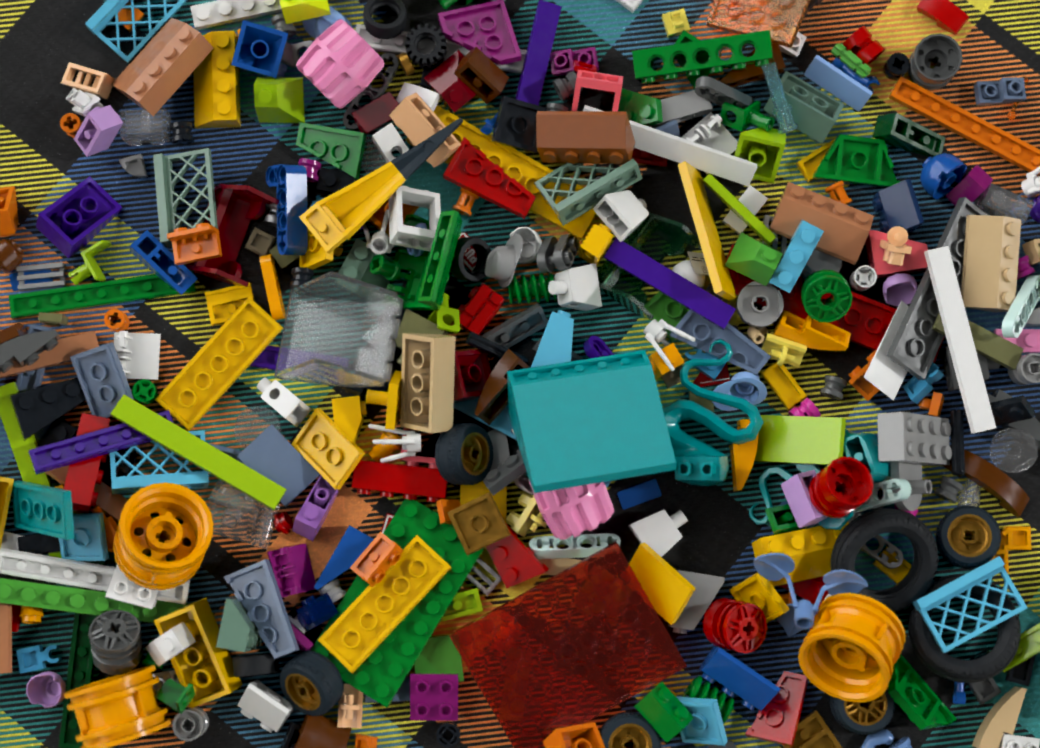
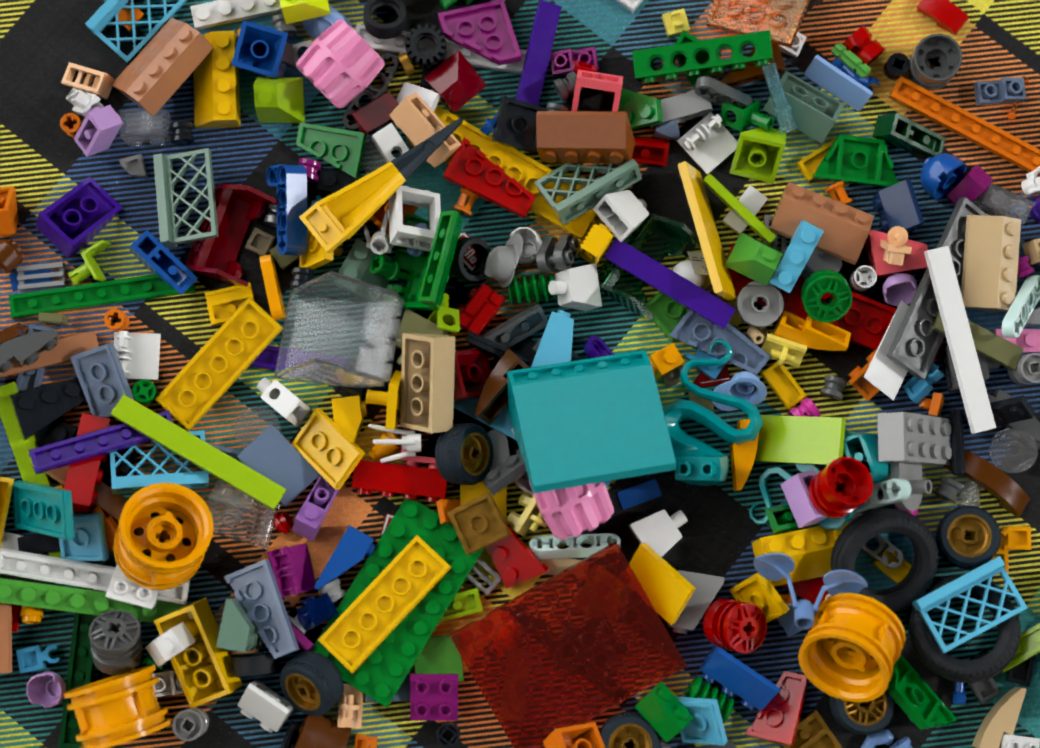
green bracket [155,678,196,714] -> none
orange bracket [167,223,222,265] -> none
orange bracket [350,531,403,587] -> none
reddish brown brick [454,47,509,104] -> none
white tile [583,105,757,187] -> none
white plant [643,319,696,371] -> none

